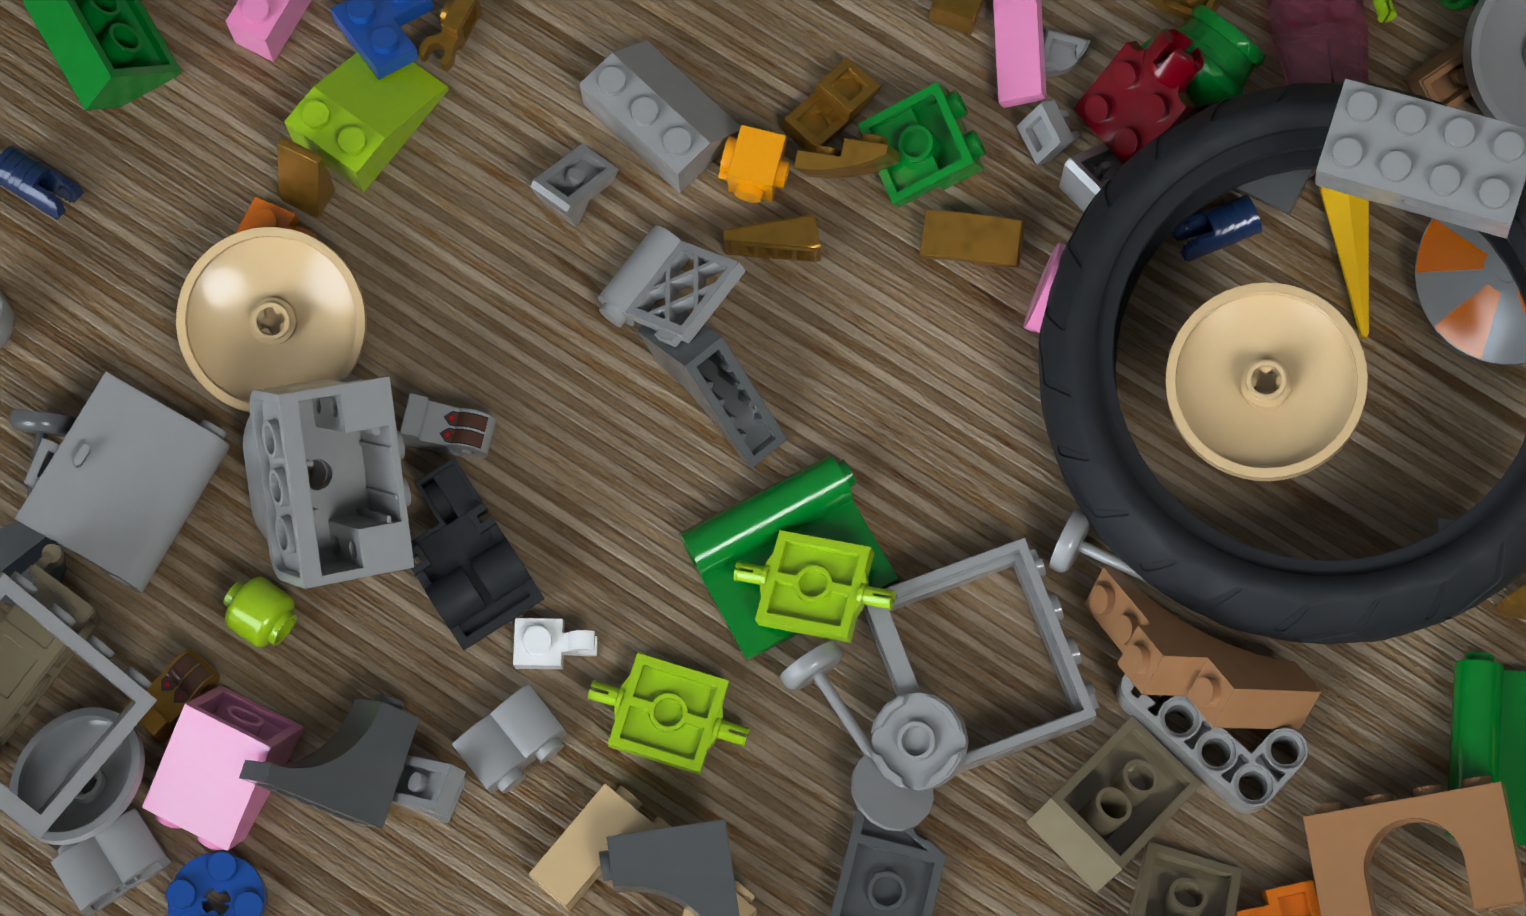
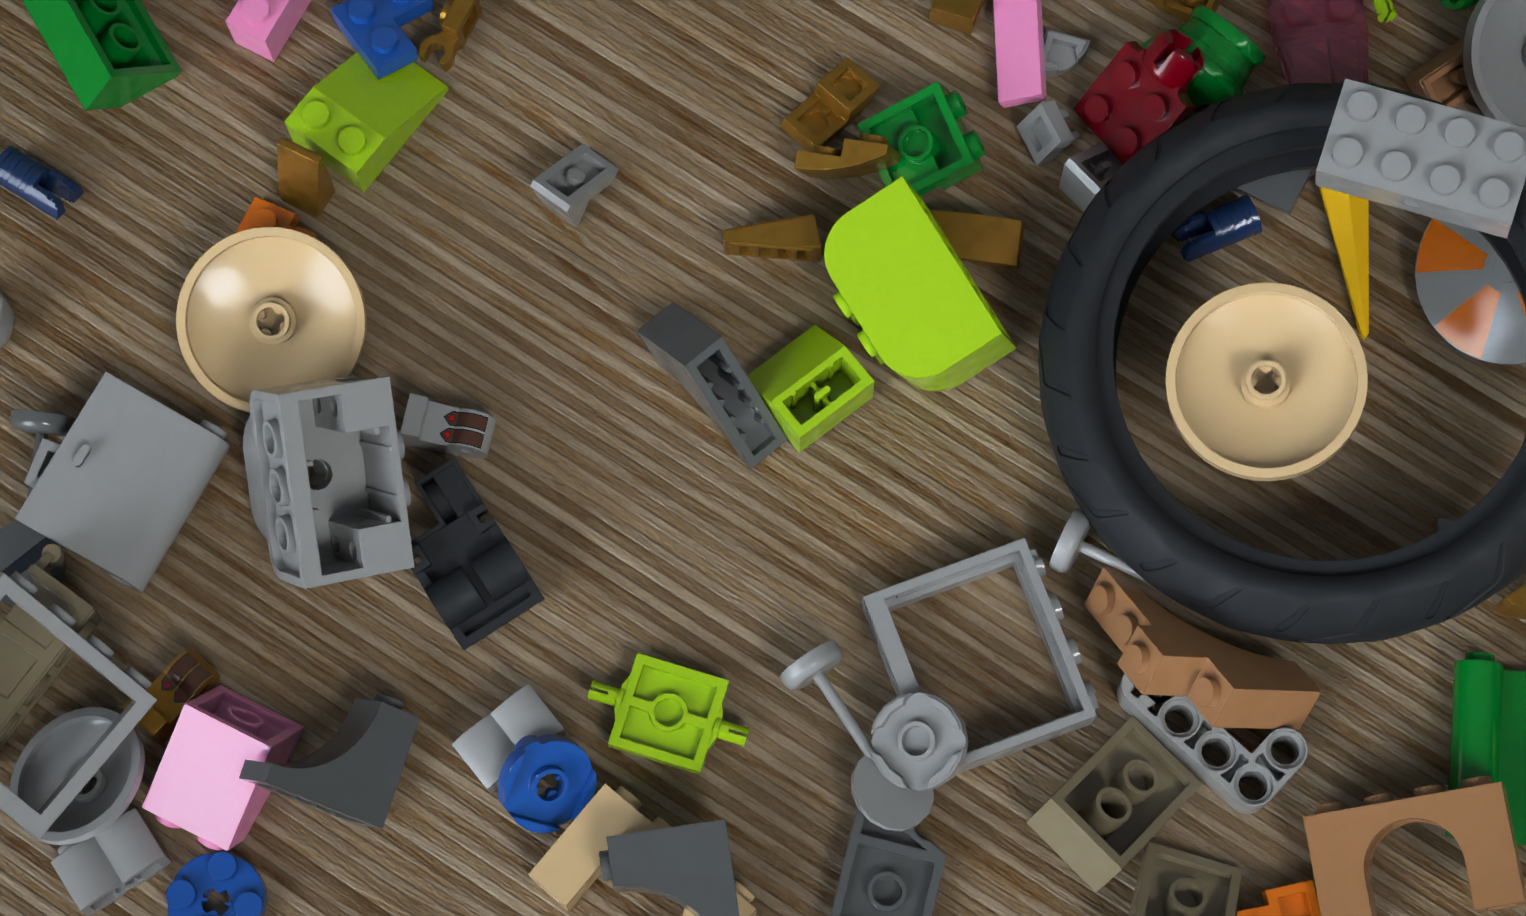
lime head [223,576,297,648] -> none
light grey slope [391,755,466,823] -> none
white plate [513,618,598,669] -> none
light grey slope [579,40,741,194] -> none
light grey piece [597,225,746,347] -> none
green door [679,455,899,661] -> none
light orange brick [718,125,790,203] -> none
lime plate [734,530,896,643] -> none
bright pink tile [1023,241,1067,334] -> none
none -> blue plate [497,734,597,833]
none -> lime slope [747,325,875,453]
none -> lime brick [824,176,1017,391]

